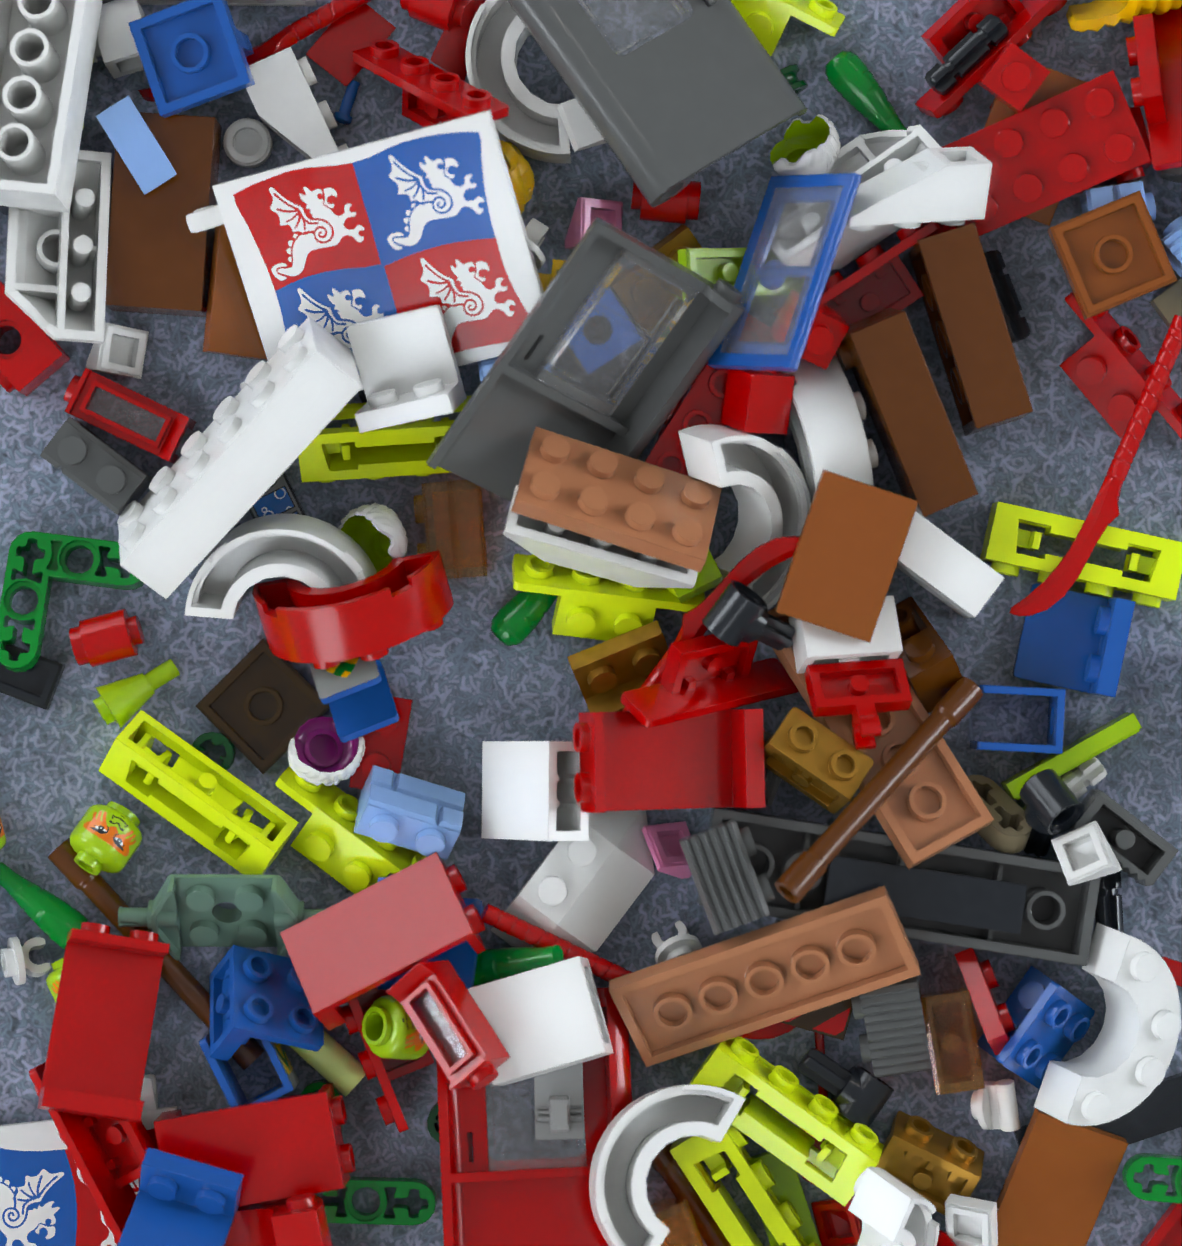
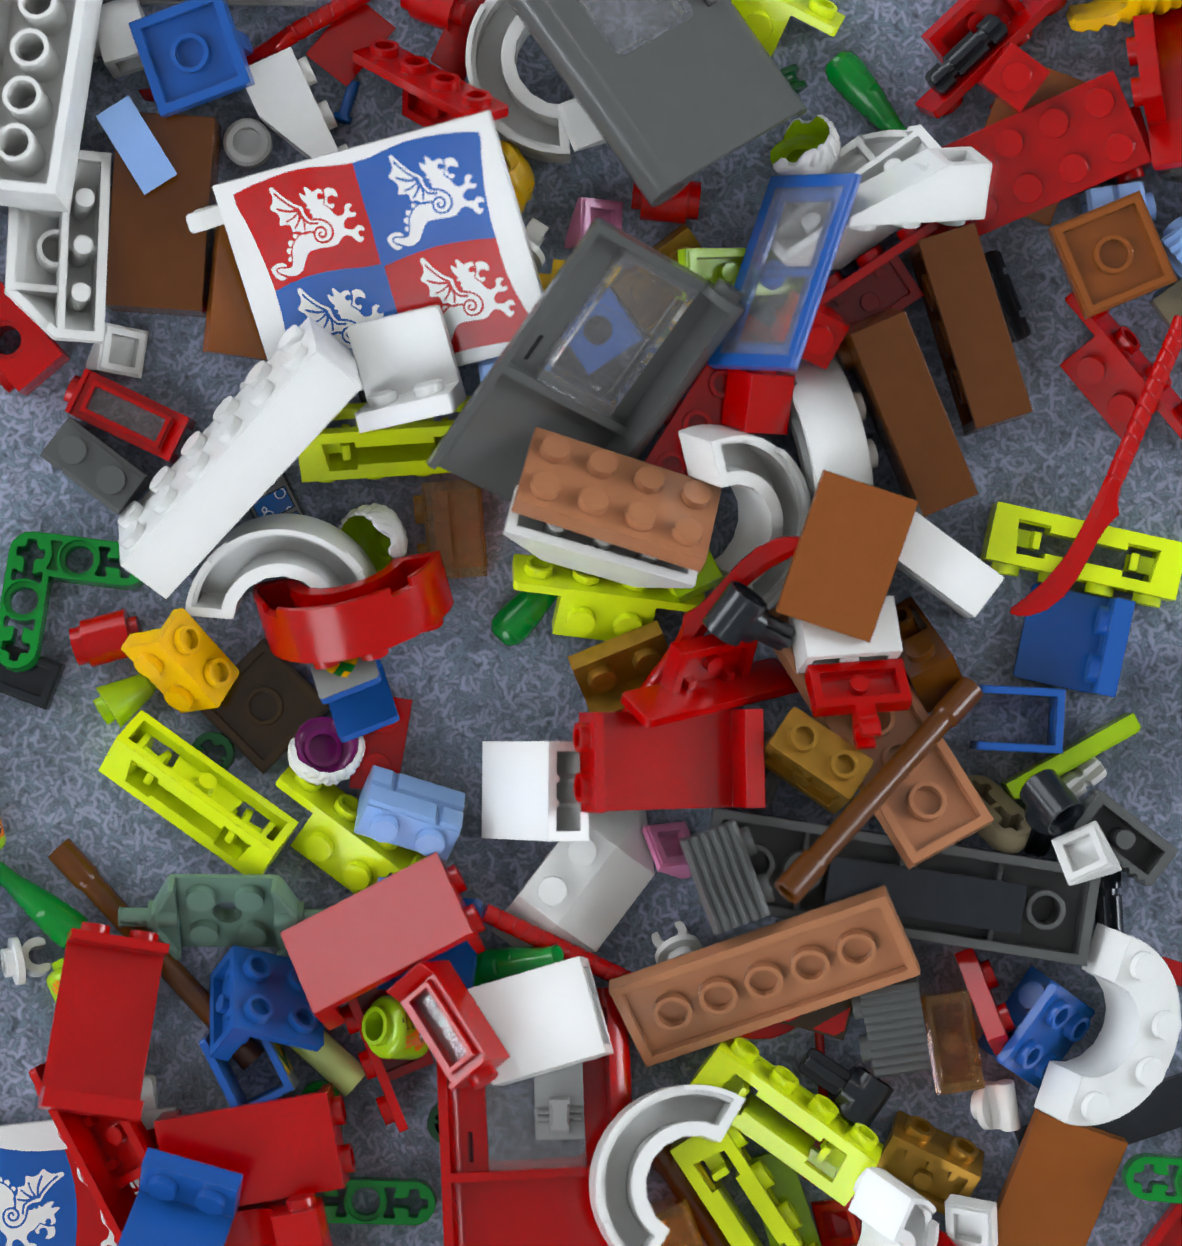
lime head [70,801,142,876] -> none
none -> yellow bracket [121,608,239,713]

